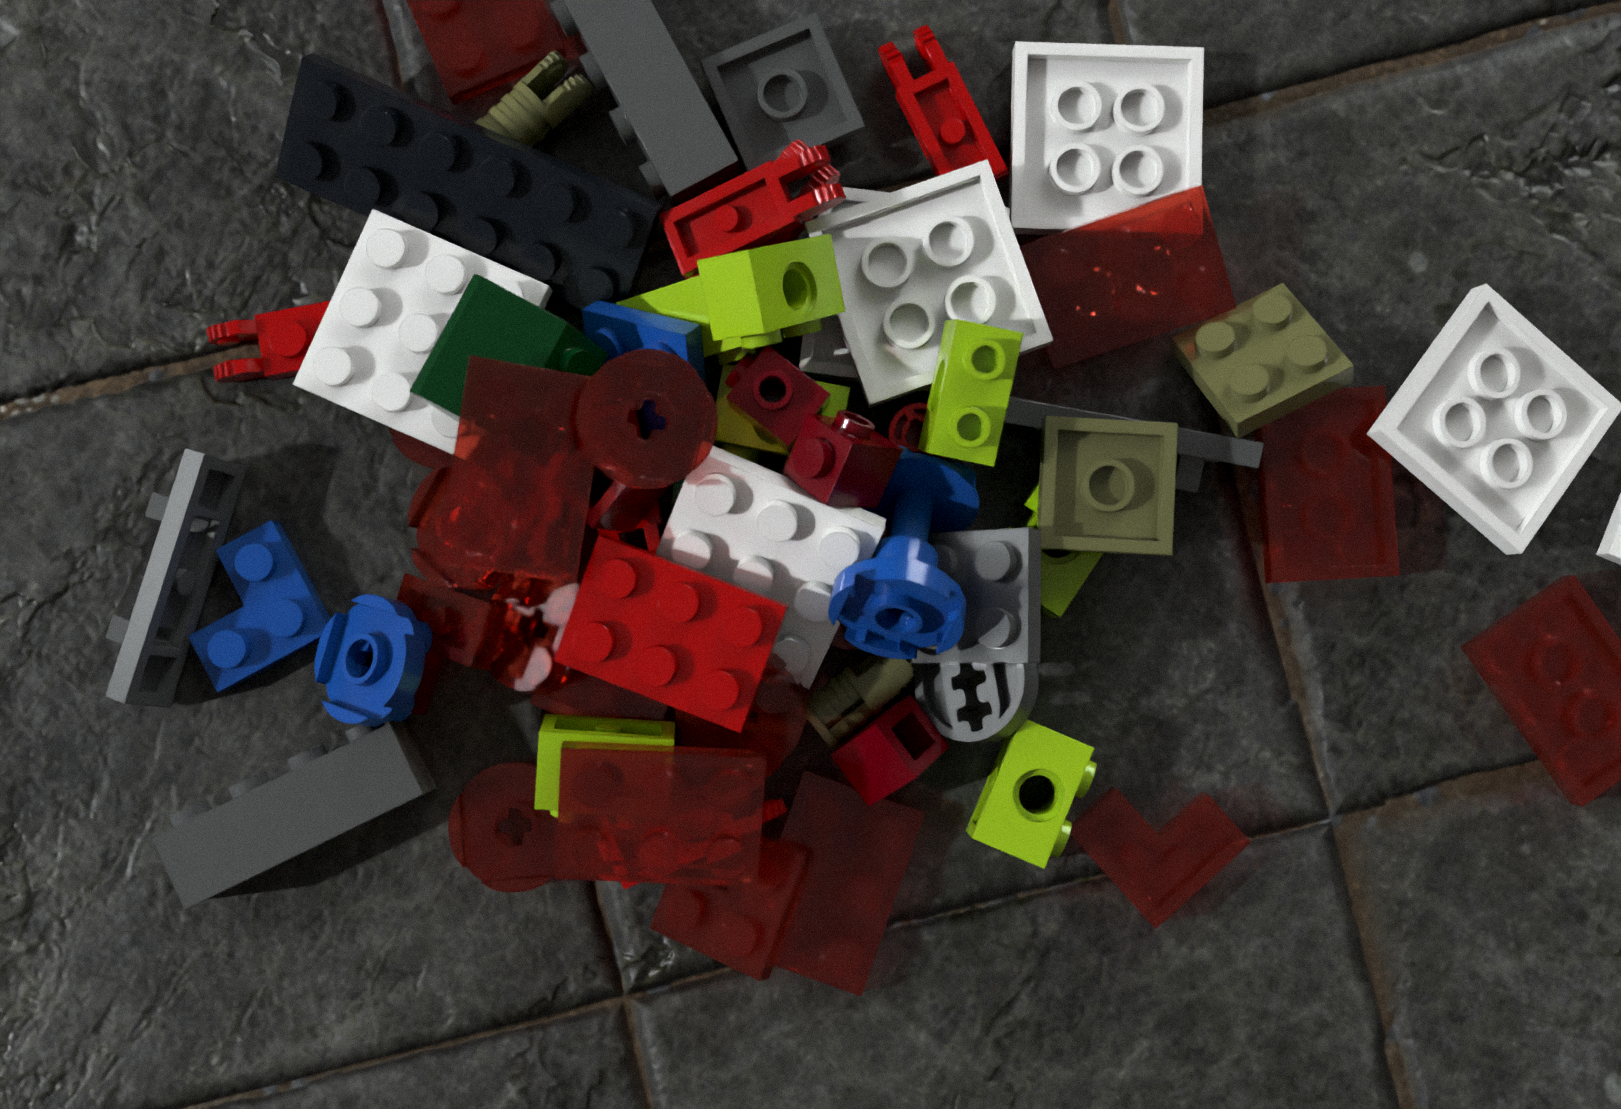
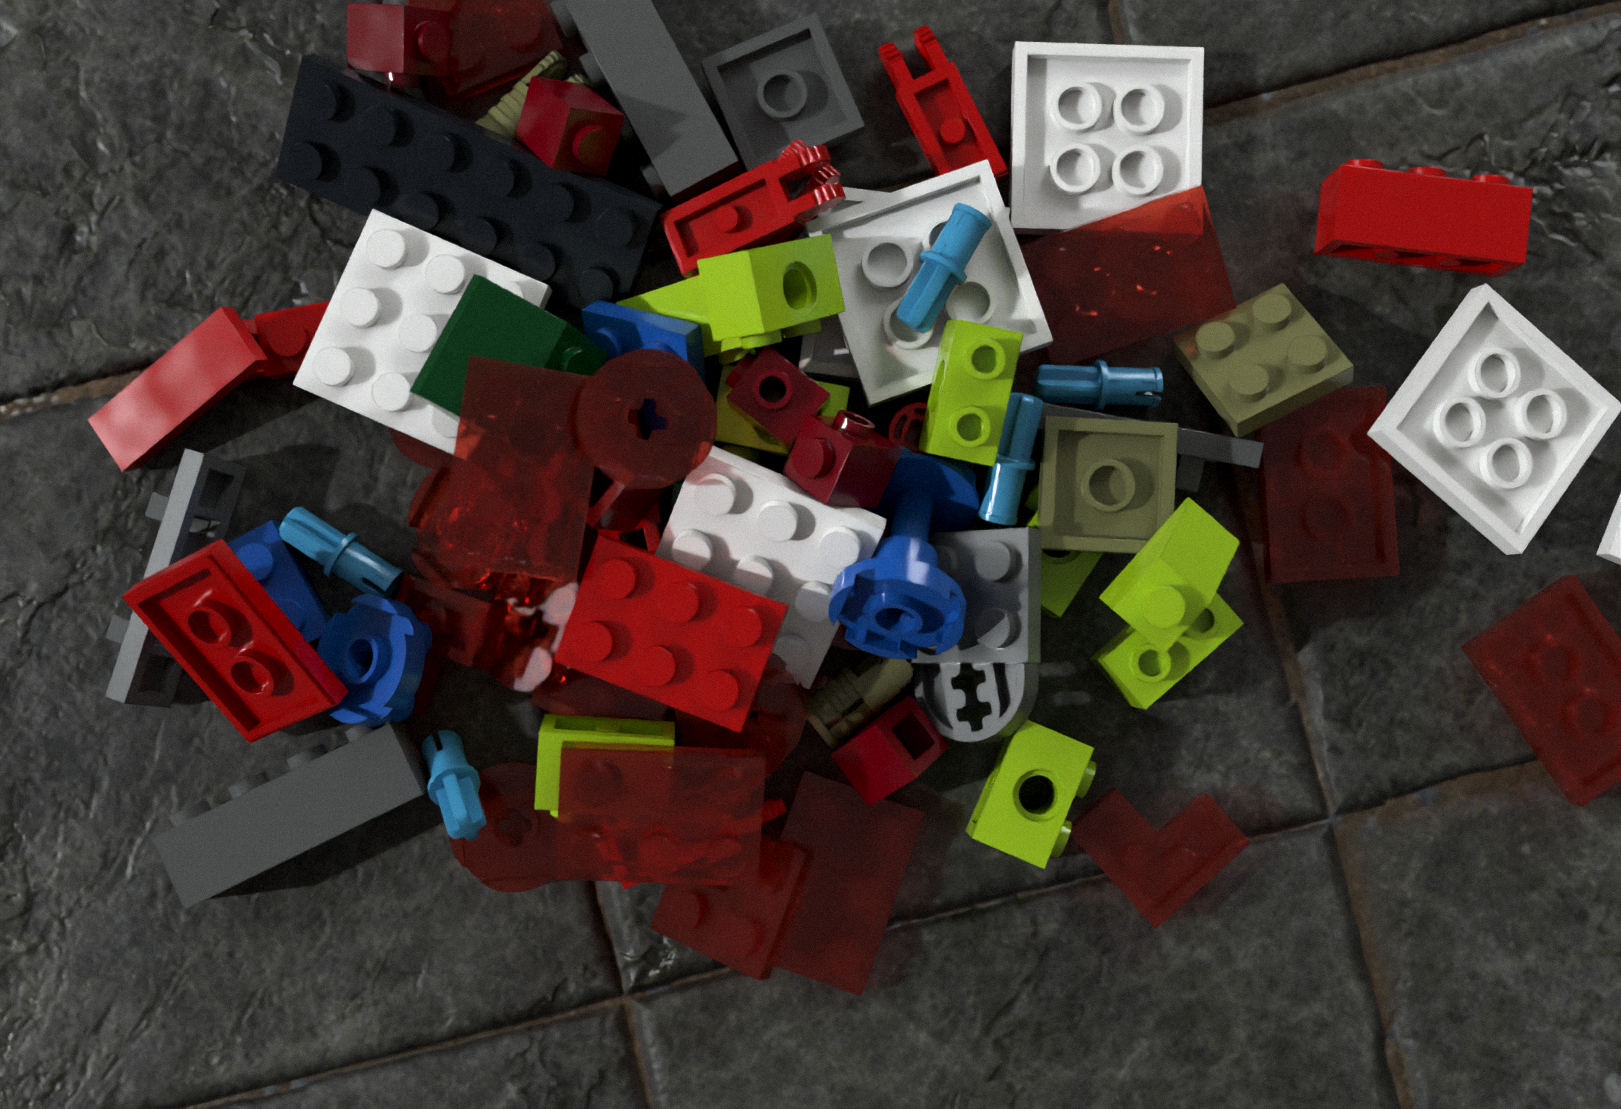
none -> red tile [88,307,268,472]
none -> red tile [122,538,348,744]
none -> dark azure axle [279,507,404,598]
none -> dark red brick [347,3,450,88]
none -> dark azure axle [421,730,487,842]
none -> dark red brick [515,76,625,176]
none -> dark azure axle [895,203,992,333]
none -> dark azure axle [976,392,1043,525]
none -> dark azure axle [1033,360,1163,411]
none -> lime brick [1089,592,1244,709]
none -> lime slope [1098,497,1240,654]
none -> red brick [1314,159,1533,277]

